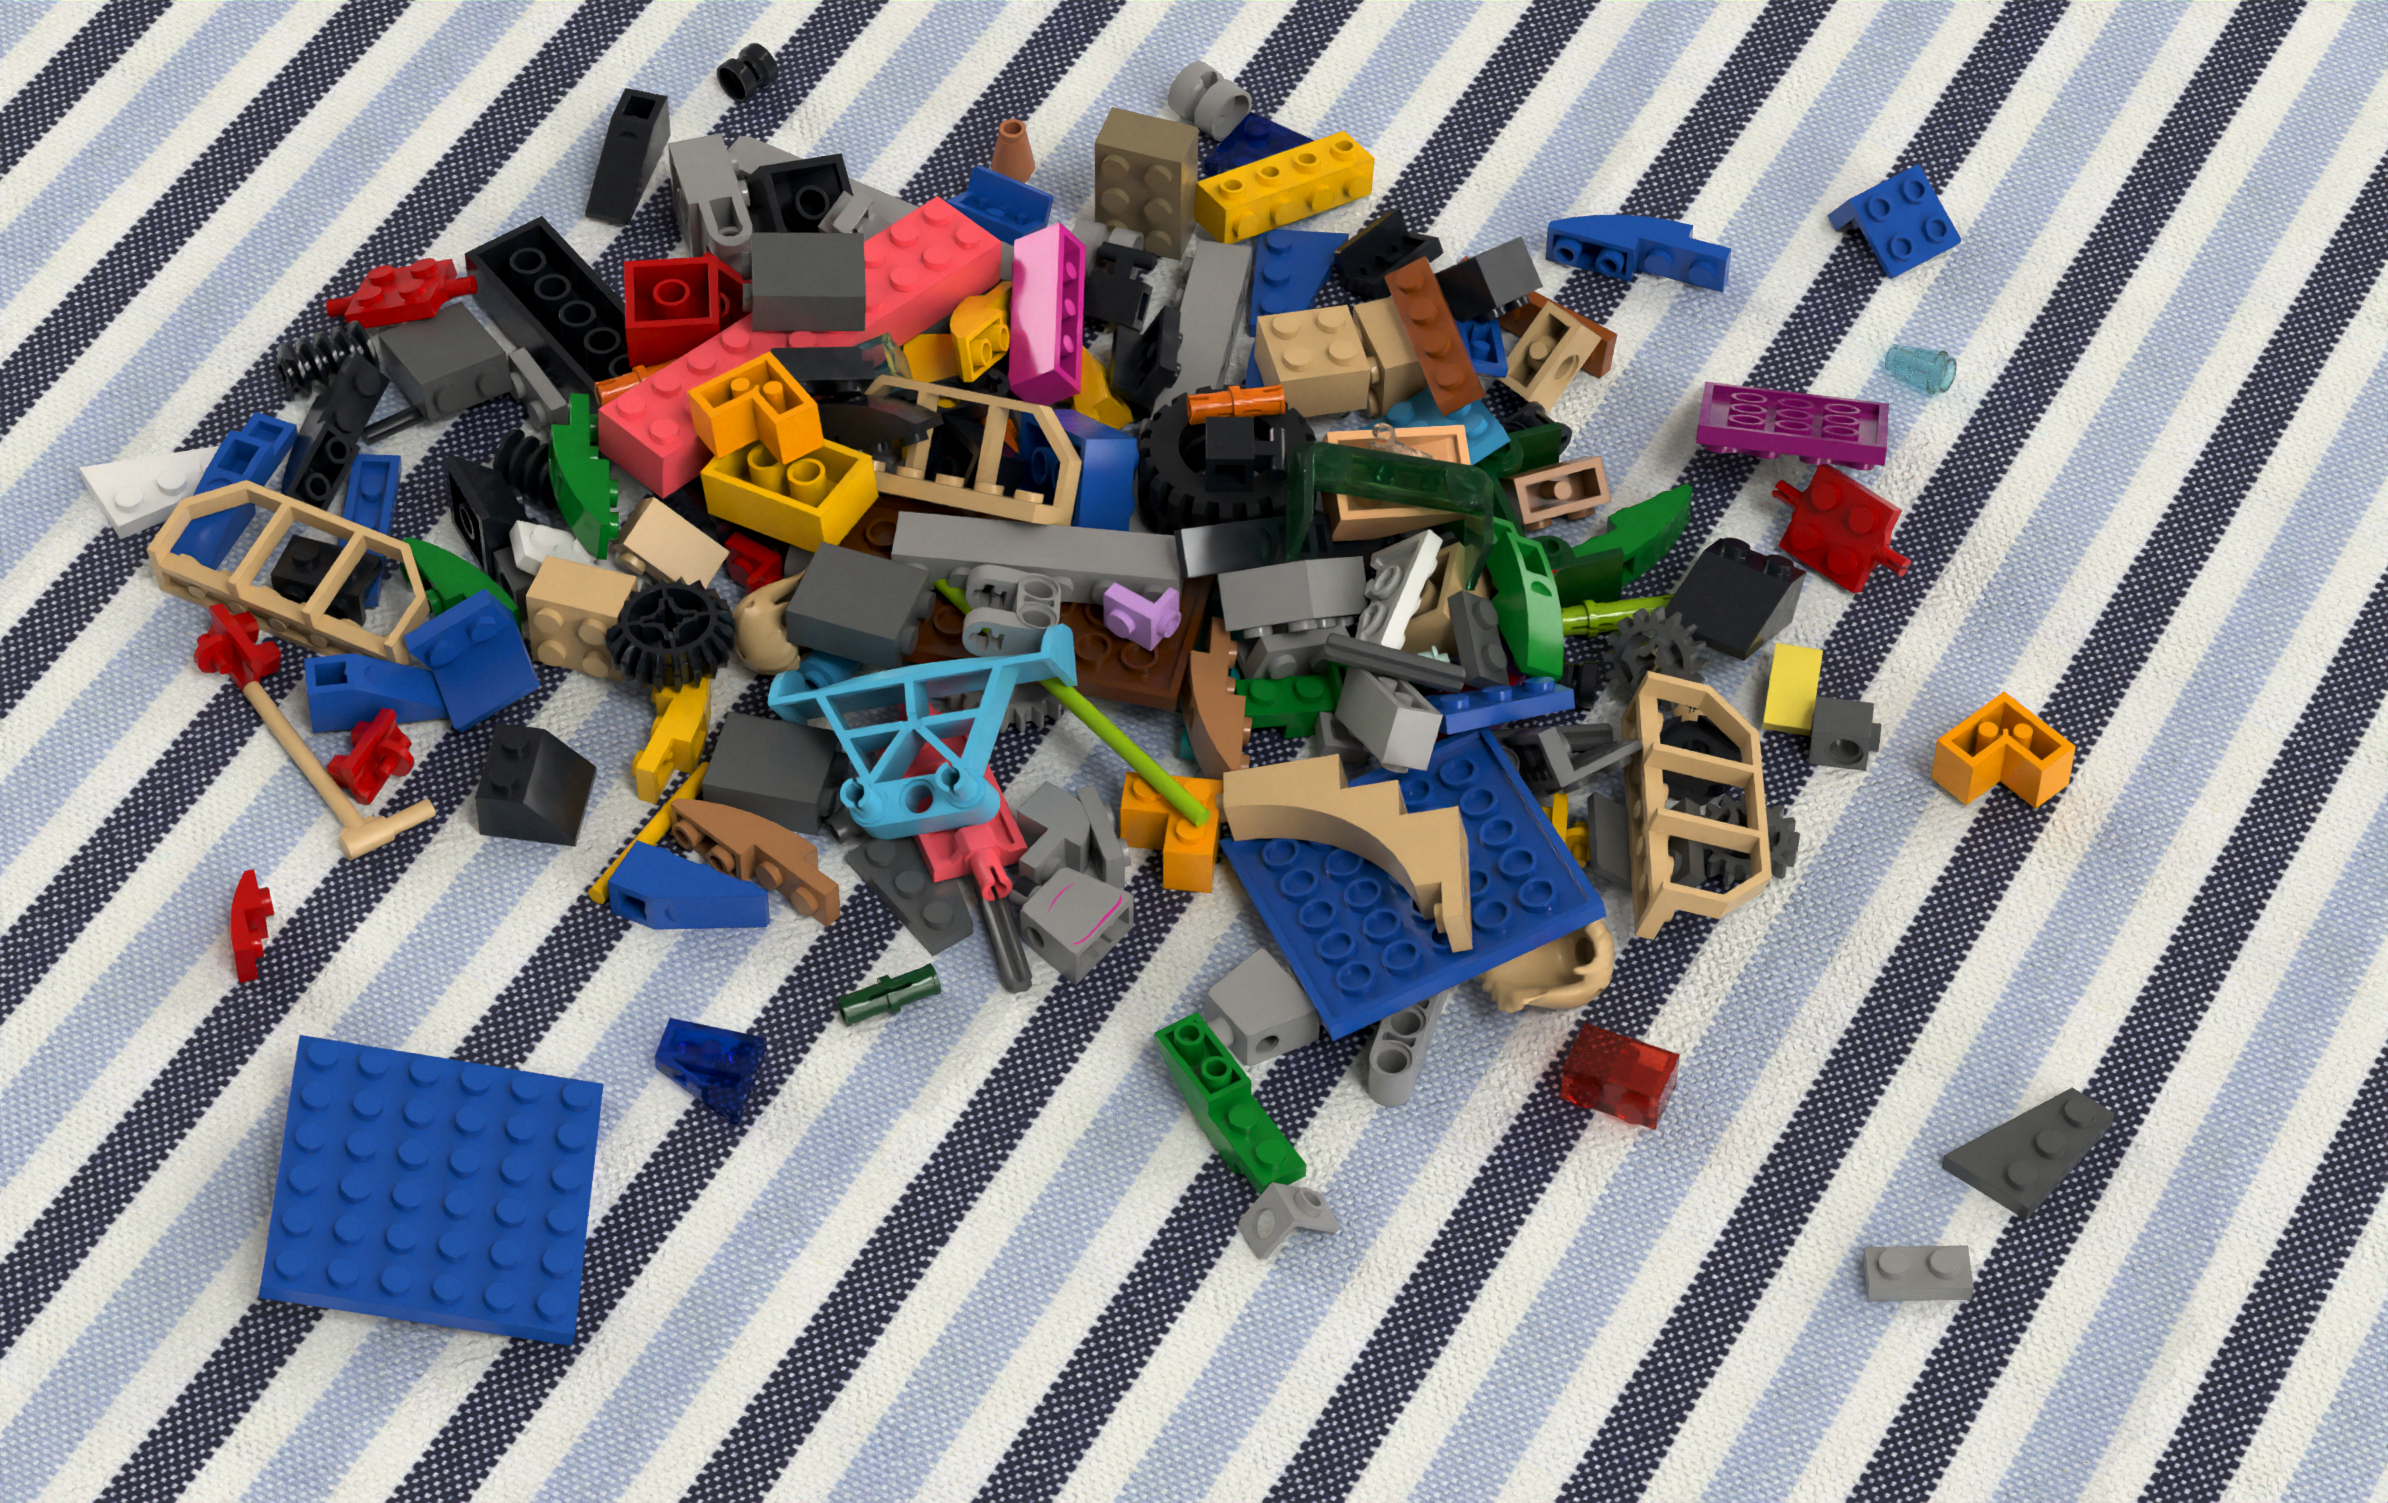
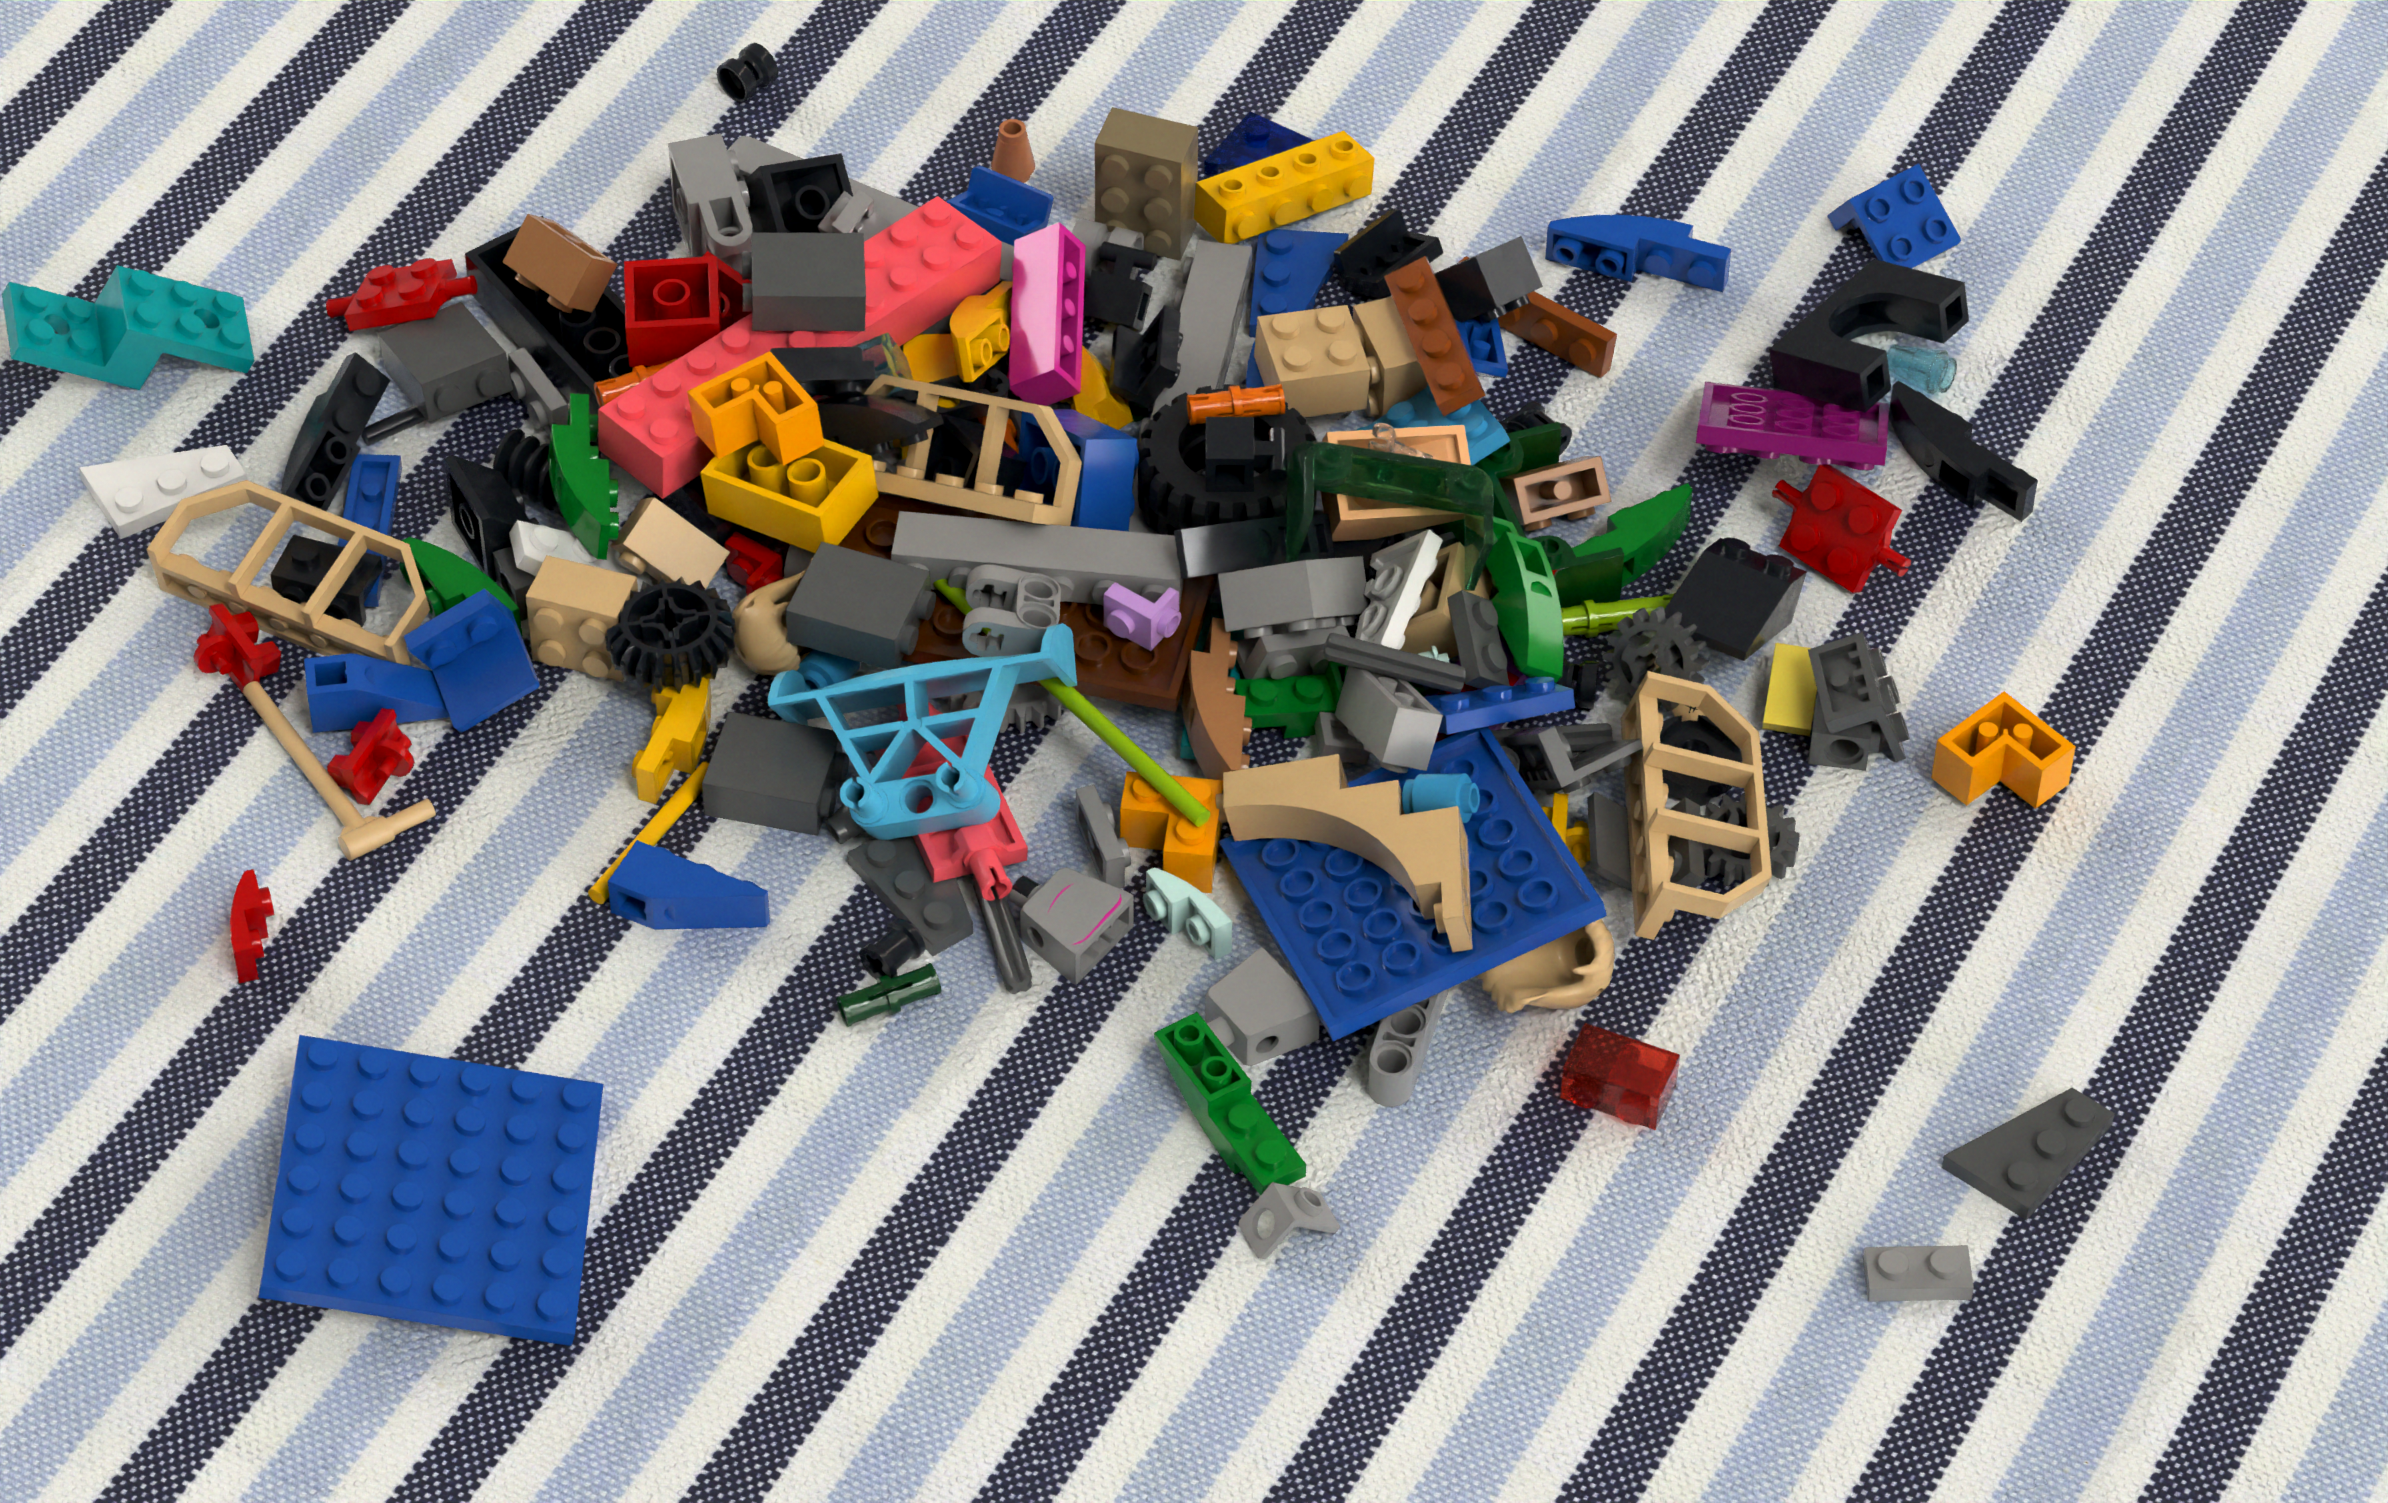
blue slope [170,412,298,570] -> none
black piece [277,320,380,402] -> none
black slope [475,723,597,847] -> none
black slope [585,88,671,225] -> none
clear blue wing [655,1018,767,1125] -> none
medium nougat slope [670,798,840,927] -> none
light grey brick [1017,781,1090,886] -> none
light grey wheel [1168,61,1252,142] -> none
tan brick [1498,301,1602,413] -> none
none -> teal bracket [2,265,255,390]
none -> medium nougat brick [503,214,618,313]
none -> black bush [859,918,926,980]
none -> light aqua slope [1143,867,1232,960]
none -> dark azure brick [1402,773,1480,823]
none -> black arch [1769,259,1969,413]
none -> dark grey bracket [1808,632,1910,762]
none -> black slope [1888,381,2038,522]

